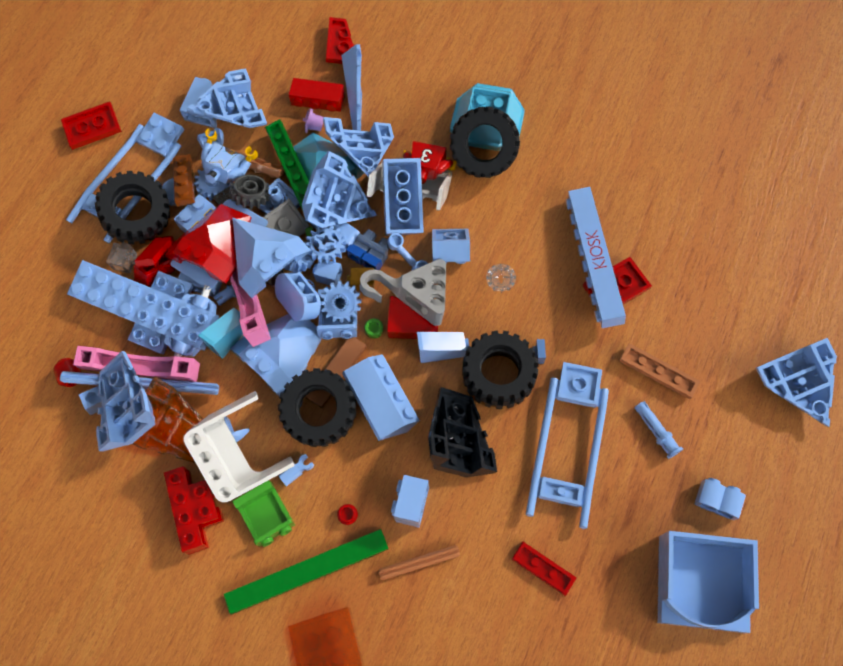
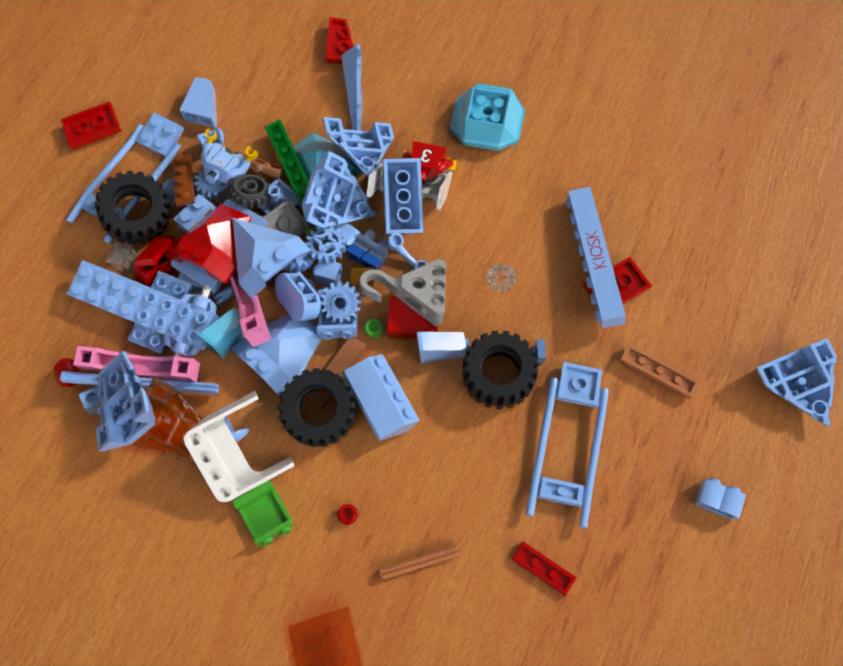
red piece [163,466,224,555] -> none
light blue wedge [187,69,267,128] -> none
green tile [224,529,389,615] -> none
light blue bar [278,454,314,487] -> none
red brick [289,78,345,112] -> none
lavender piece [303,108,324,133] -> none
light blue brick [391,475,429,528] -> none
black wedge [428,387,497,477] -> none
light blue slope [432,229,470,264] -> none
black tyre [450,107,520,178] -> none
light blue pin [634,401,683,459] -> none
light blue piece [657,531,759,633] -> none

